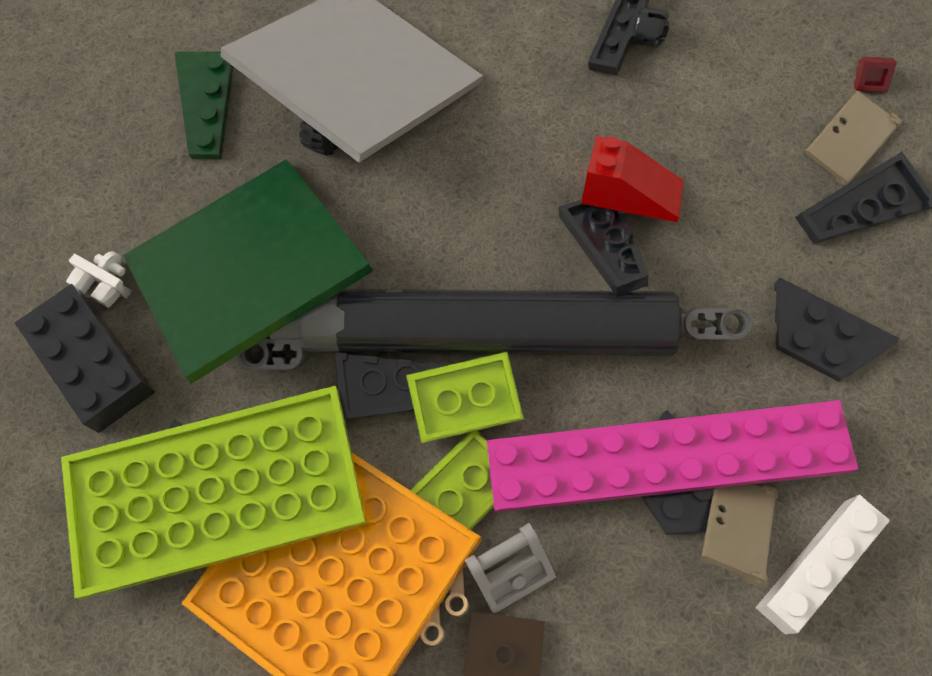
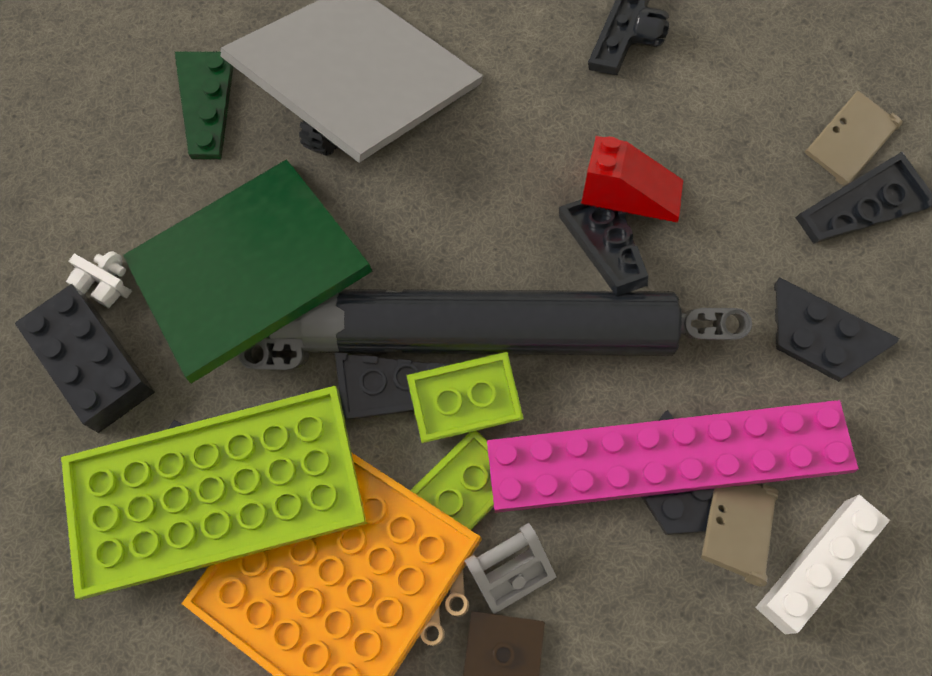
dark red tile [854,57,897,92] -> none

